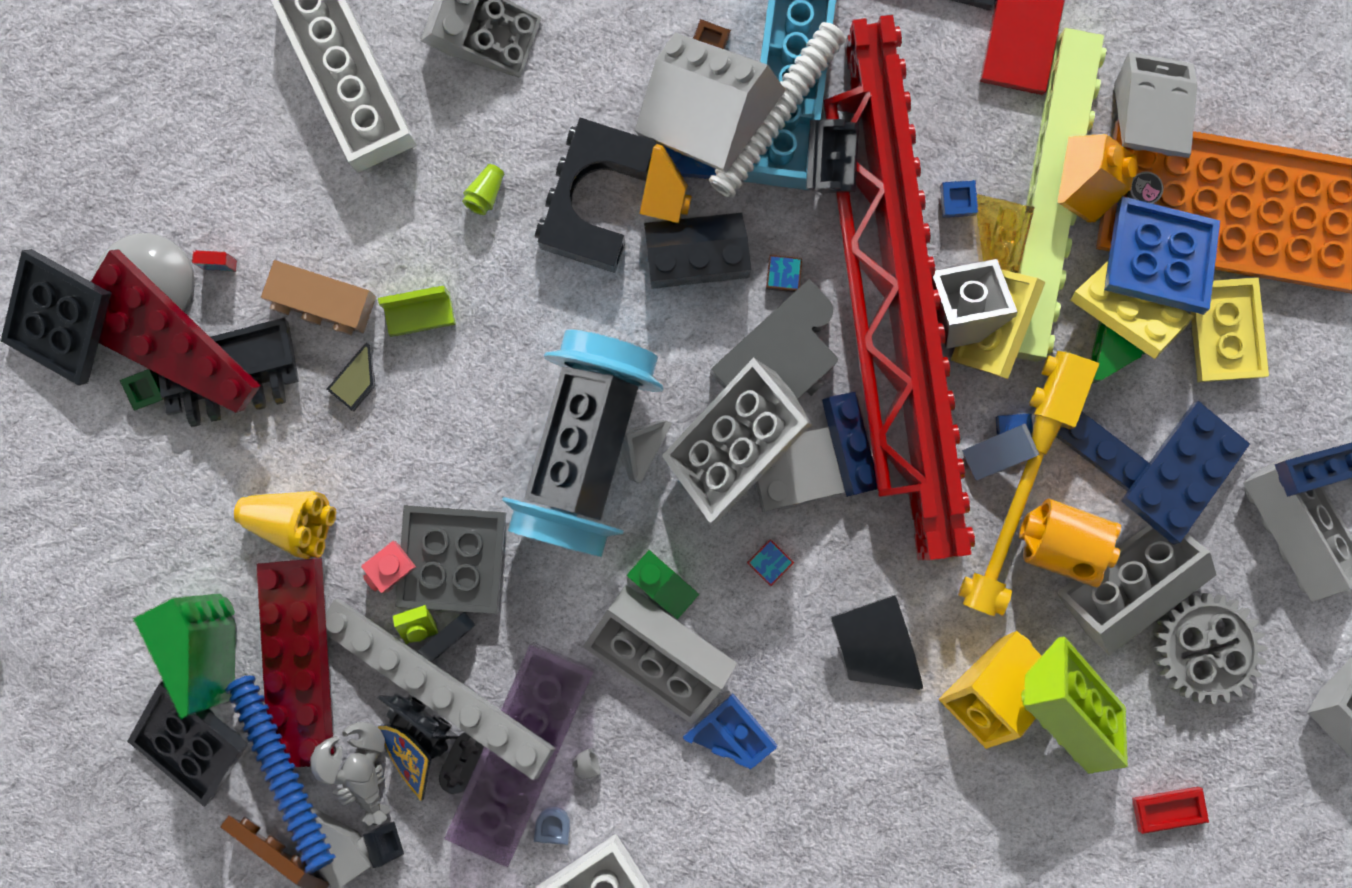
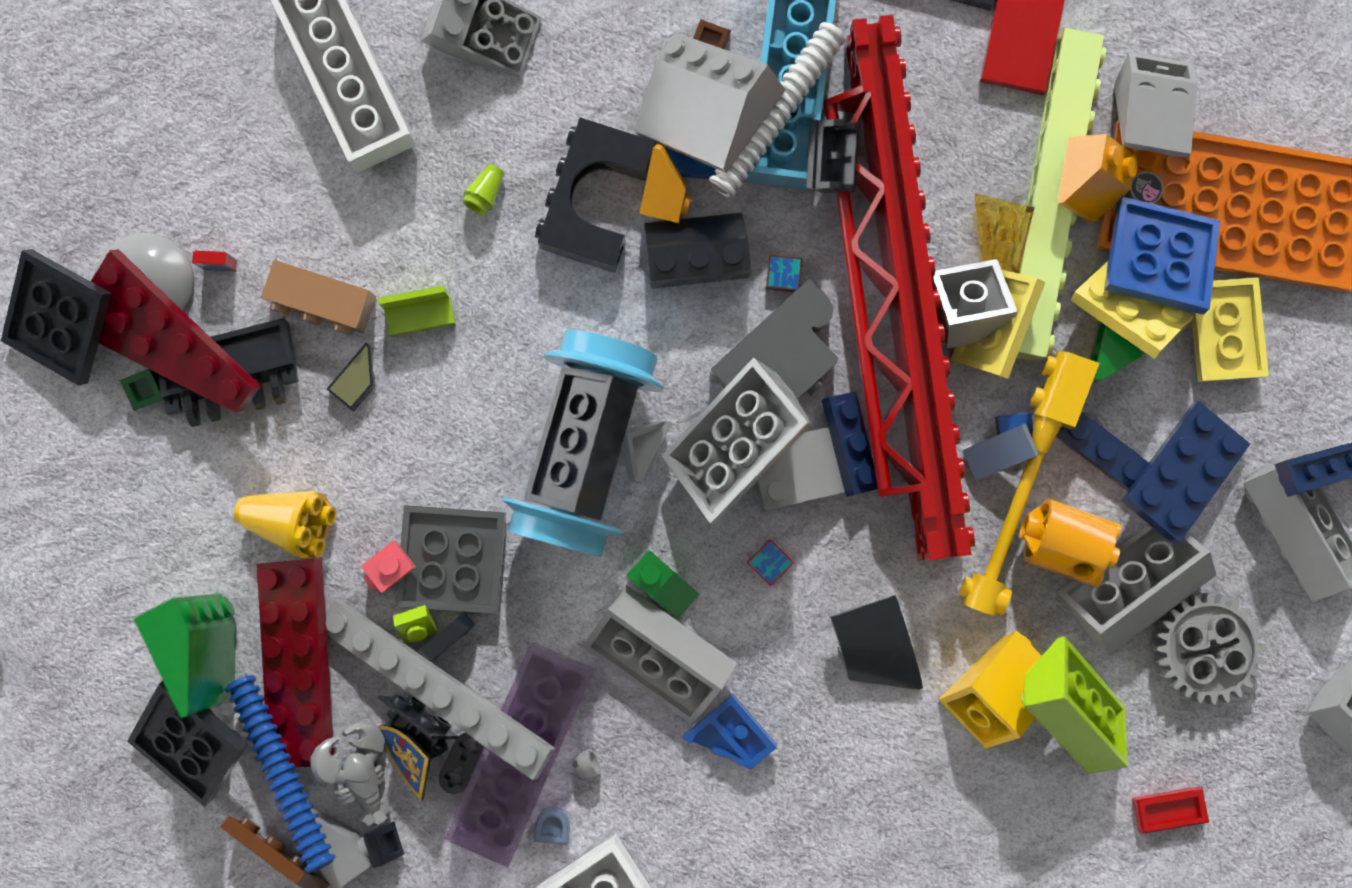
blue plate [940,180,978,218] -> none

